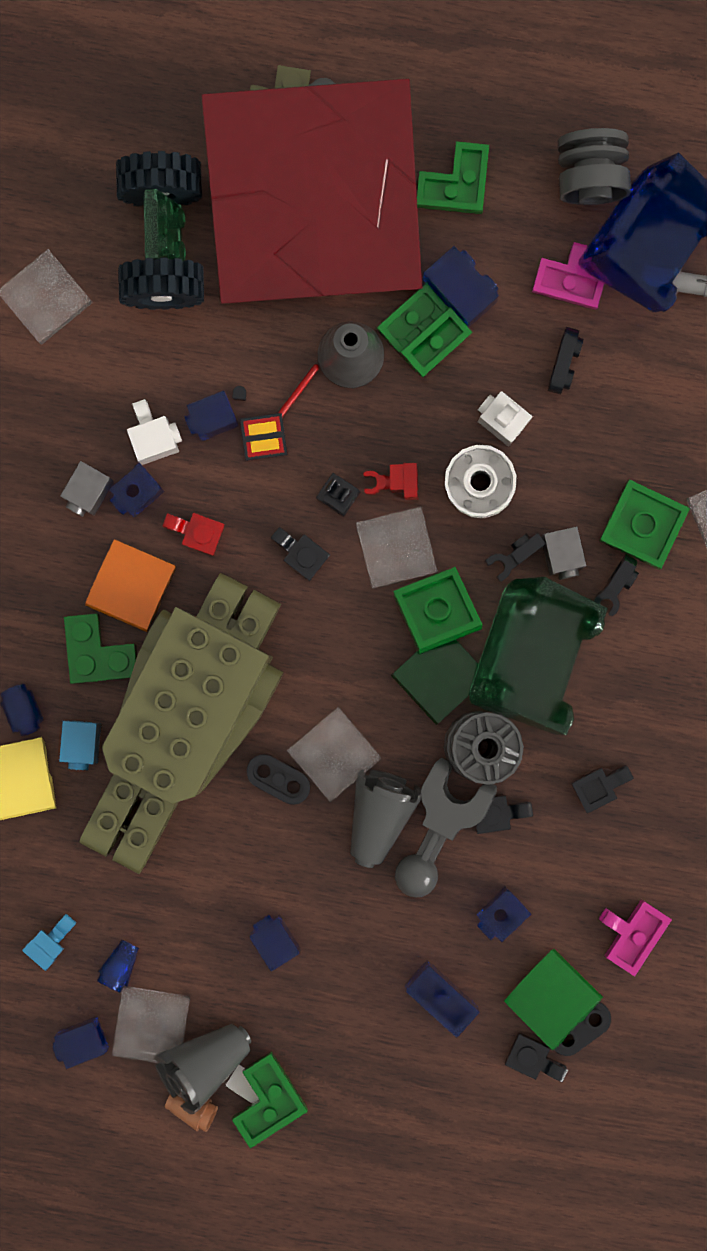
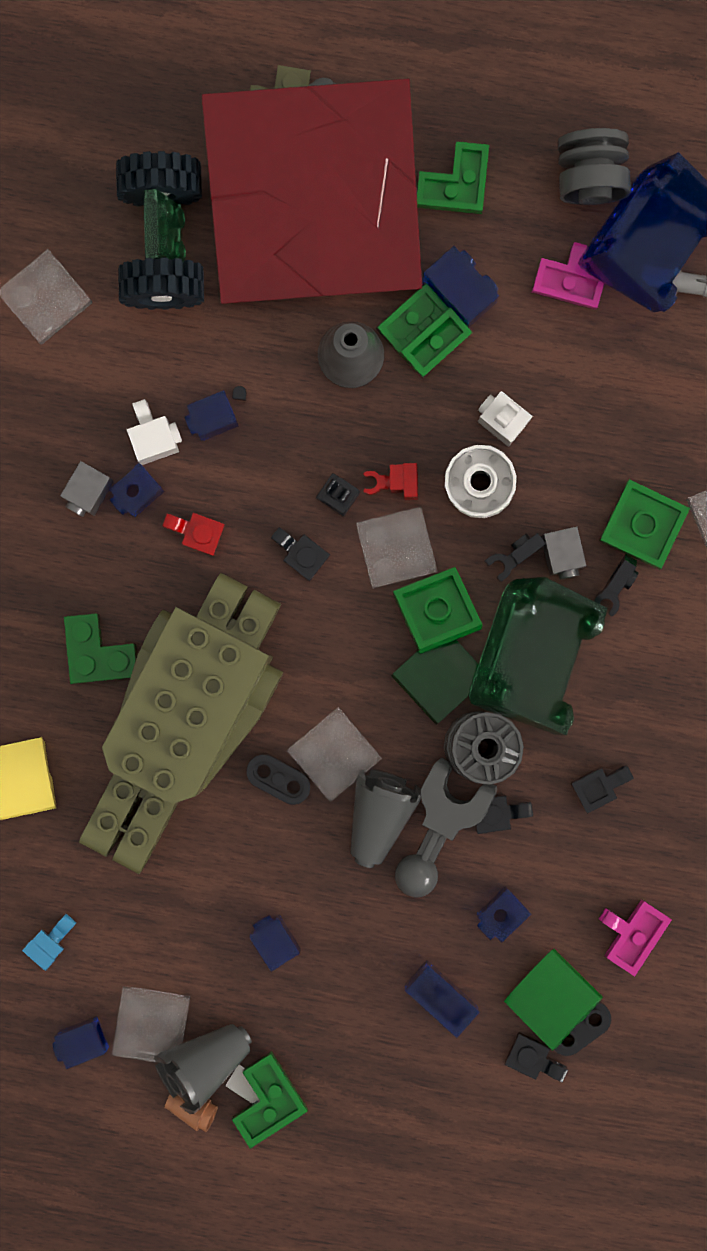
clear blue brick [0,684,44,736] -> none
dark azure brick [59,720,101,770] -> none
orange slope [85,539,176,632] -> none
clear blue cone [97,939,140,993] -> none
piece [240,364,319,461] -> none
black plate [547,326,584,395] -> none

